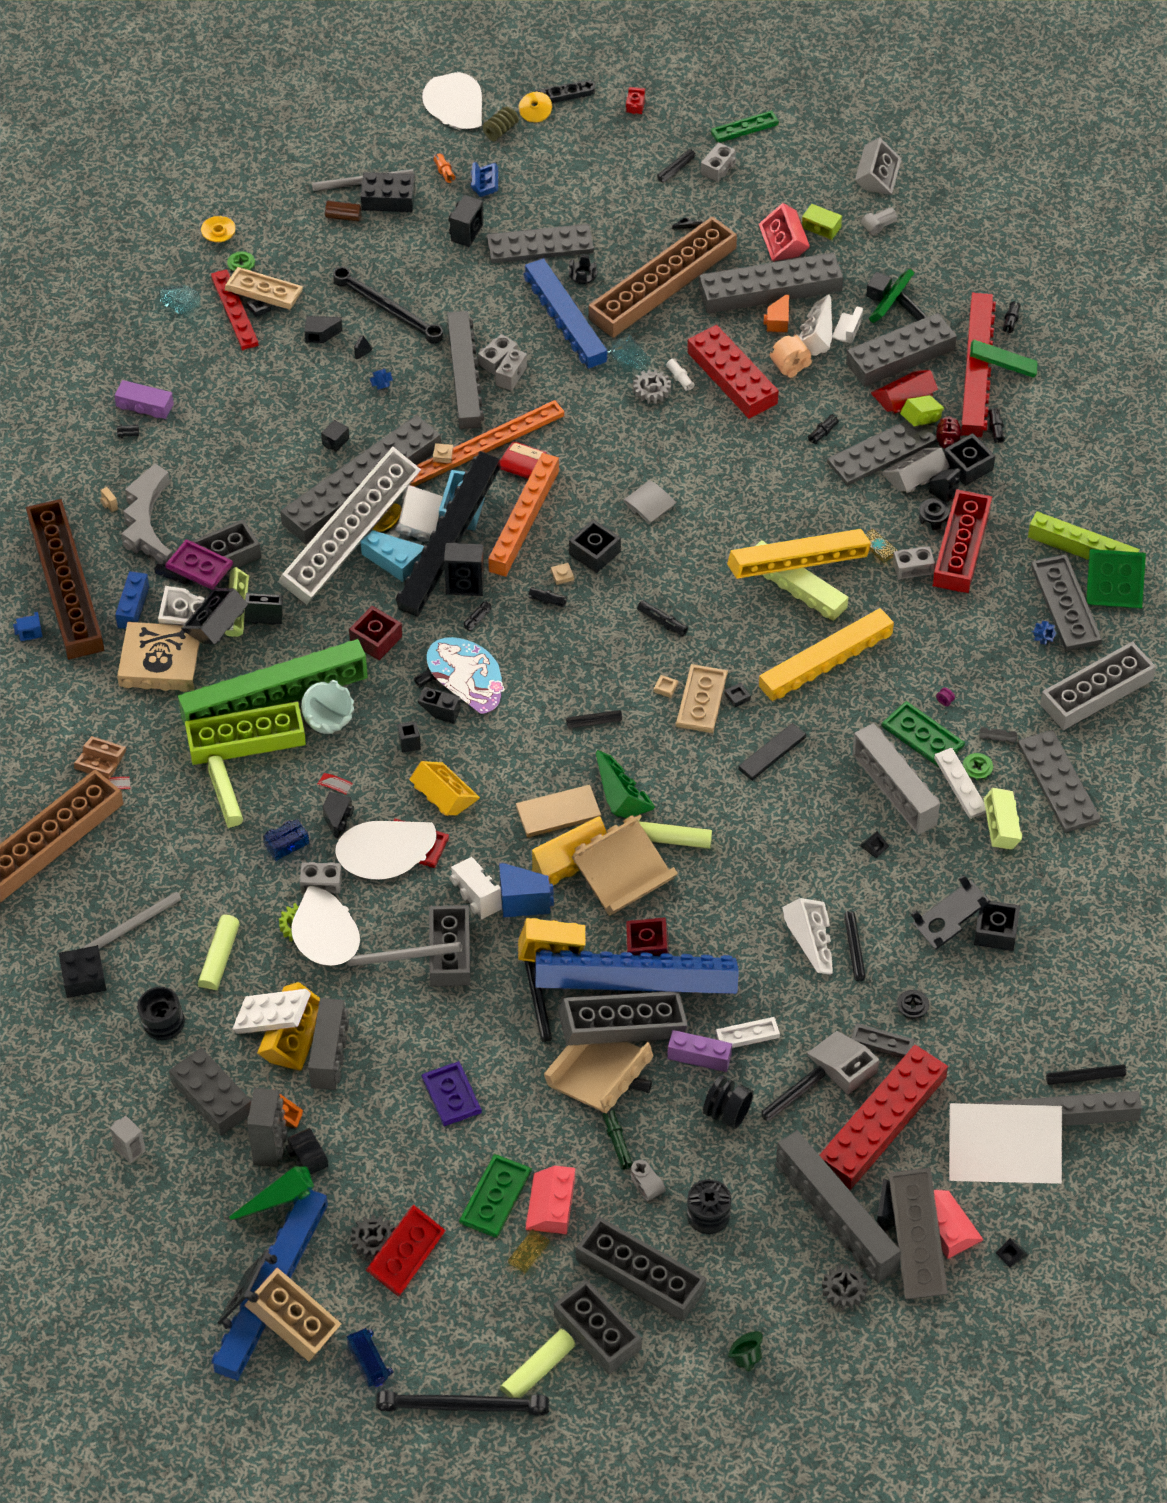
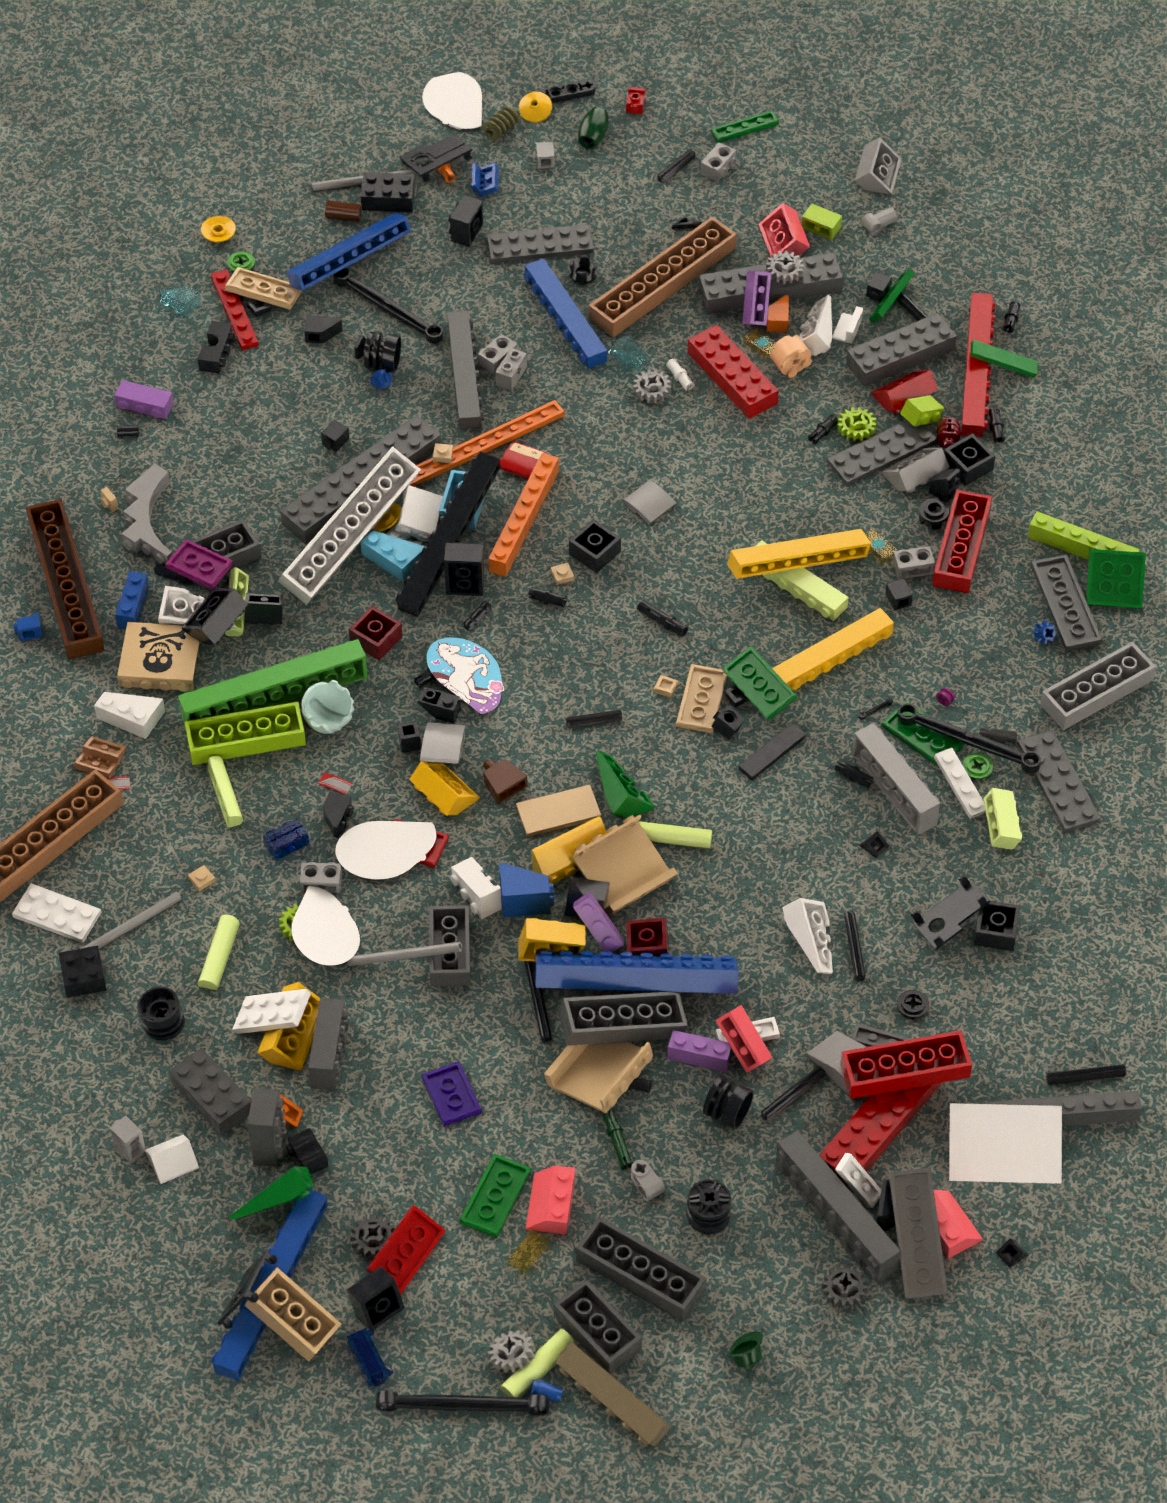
none -> white plate [12,884,101,943]
none -> white wedge [94,692,165,739]
none -> white slope [145,1134,199,1184]
none -> tan plate [188,865,216,892]
none -> black arch [198,321,235,374]
none -> blue brick [286,213,411,291]
none -> black brick [347,1267,405,1332]
none -> black wheel [364,332,401,372]
none -> black piece [399,134,472,183]
none -> light grey slope [420,722,466,764]
none -> reddish brown torso [483,759,528,804]
none -> light grey gear [488,1330,536,1373]
none -> blue cone [530,1379,563,1402]
none -> light grey brick [536,142,555,169]
none -> dark tan brick [555,1342,672,1447]
none -> black slope [564,877,610,918]
none -> medium lavender brick [573,891,624,953]
none -> dark green piece [578,107,609,149]
none -> black brick [711,705,745,740]
none -> coral brick [715,1005,773,1073]
none -> green tile [722,646,798,722]
none -> medium lavender brick [742,271,771,326]
none -> clear yellow tile [743,328,776,360]
none -> light grey gear [766,250,804,284]
none -> black pin [834,759,874,788]
none -> white plate [835,1153,881,1208]
none -> lime gear [837,407,877,442]
none -> red brick [840,1030,972,1099]
none -> black hinge [859,698,893,719]
none -> black brick [885,578,913,611]
none -> black piece [898,703,1041,773]

